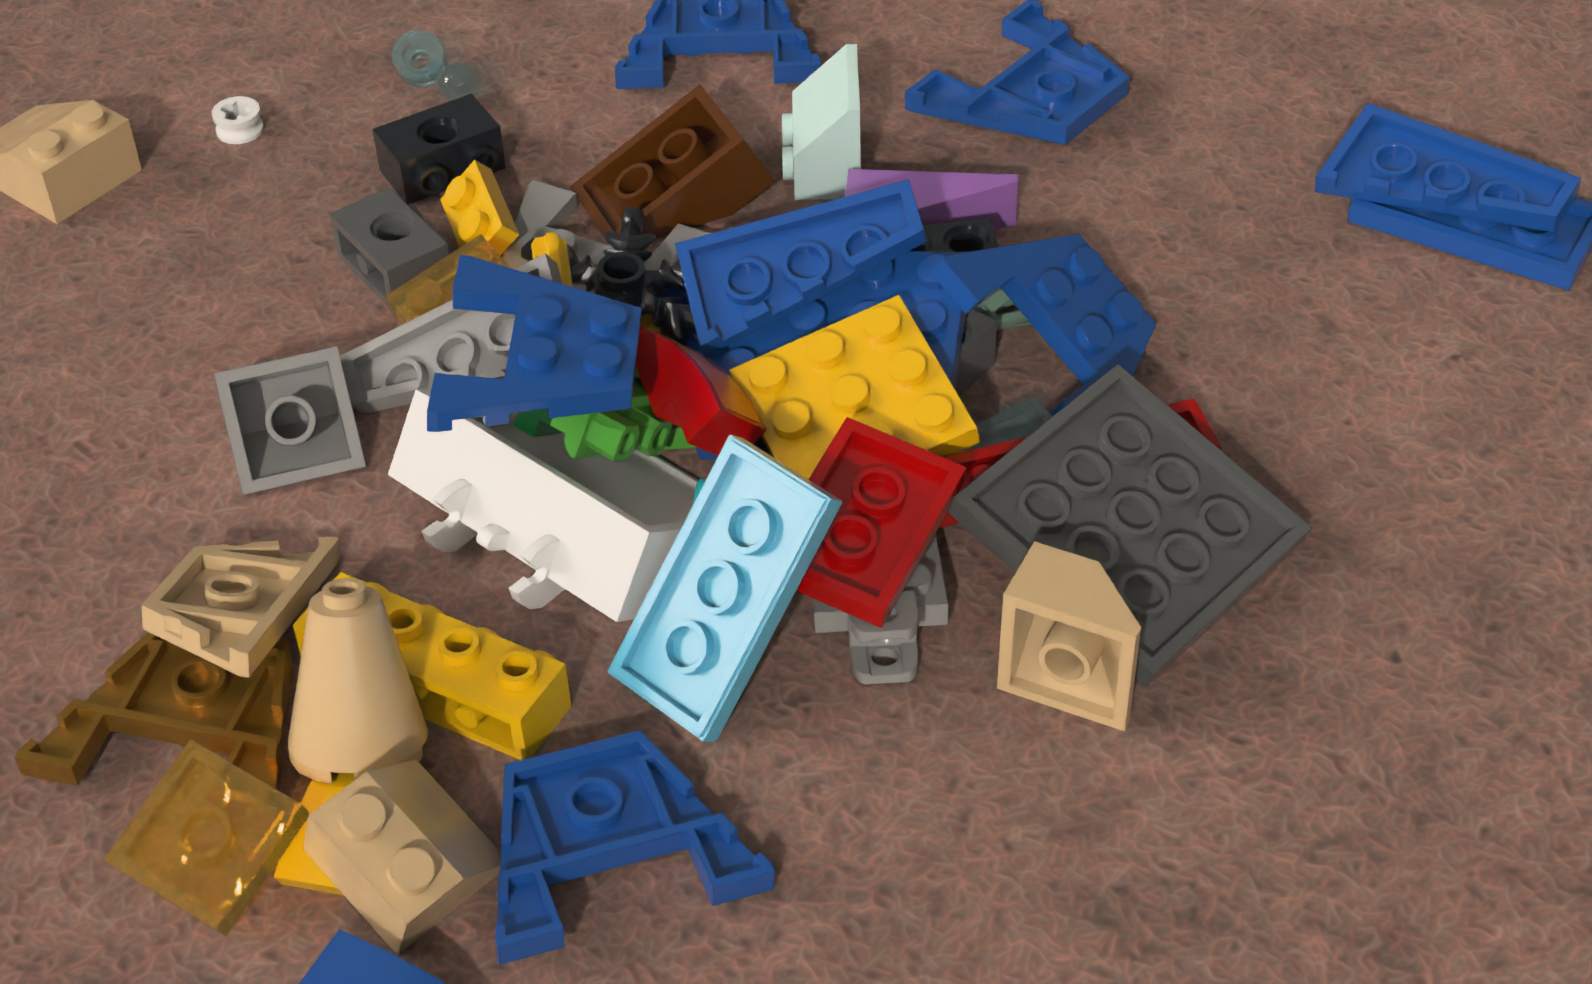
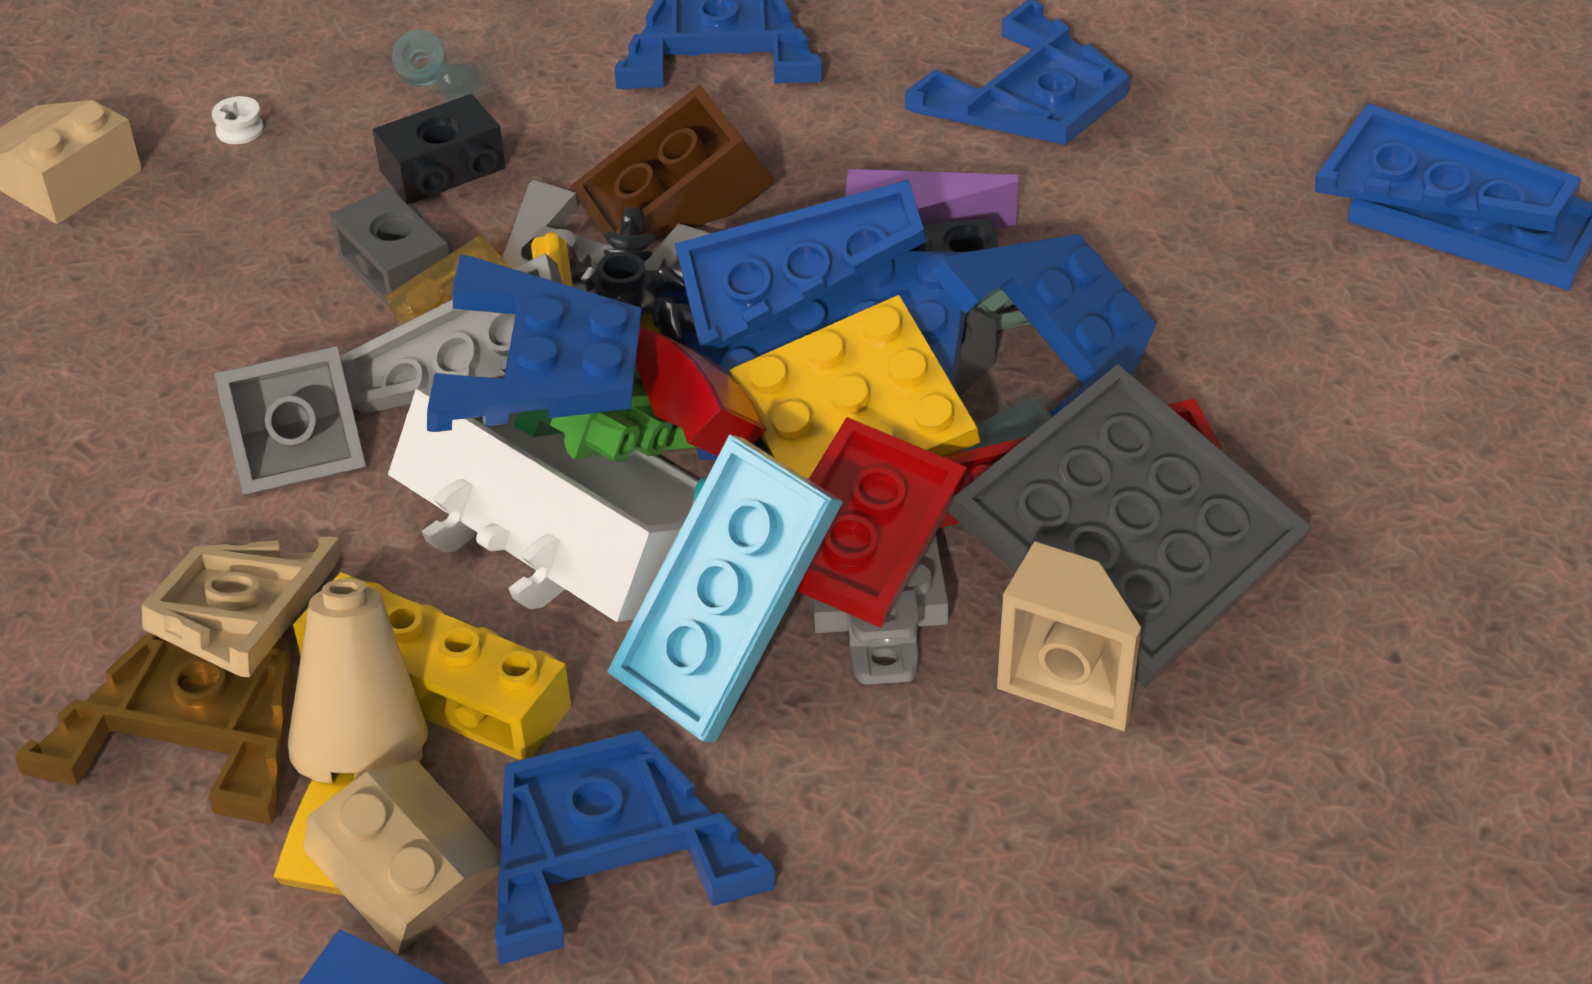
clear yellow plate [104,739,310,937] -> none
yellow plate [440,160,520,263] -> none
light aqua slope [782,44,861,200] -> none

